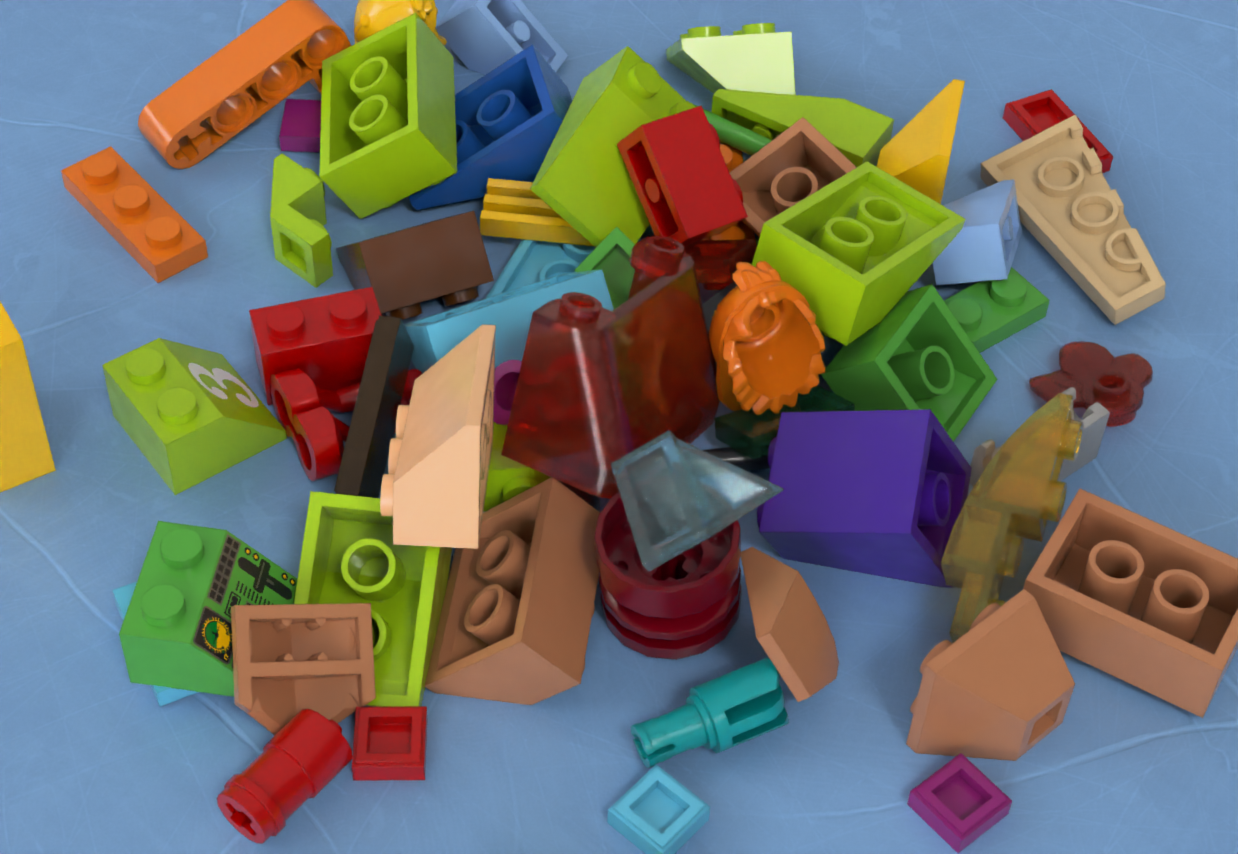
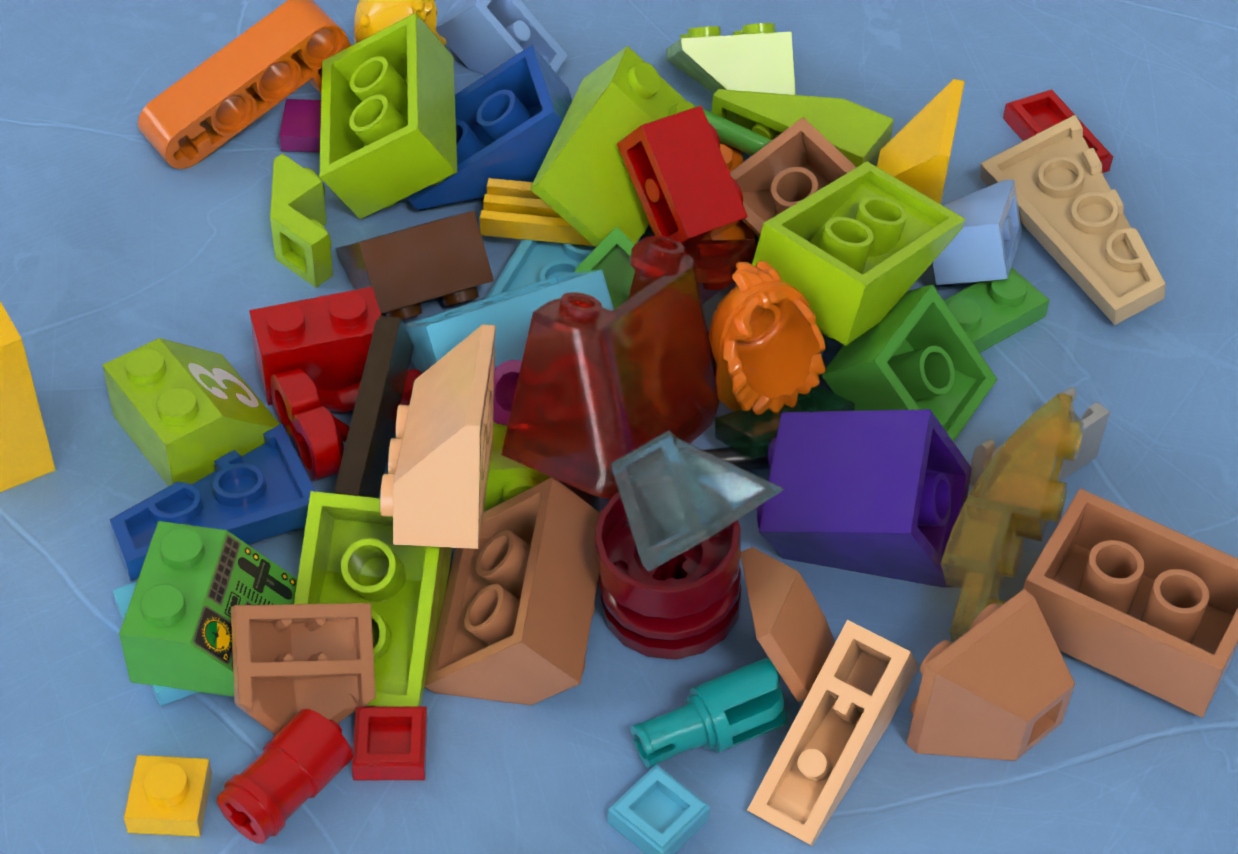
orange plate [61,146,208,283] -> none
magenta tile [907,753,1012,853] -> none
clear red plate [1029,341,1153,426] -> none
none -> blue wing [110,424,316,581]
none -> yellow plate [124,755,212,837]
none -> light nougat slope [747,620,919,846]

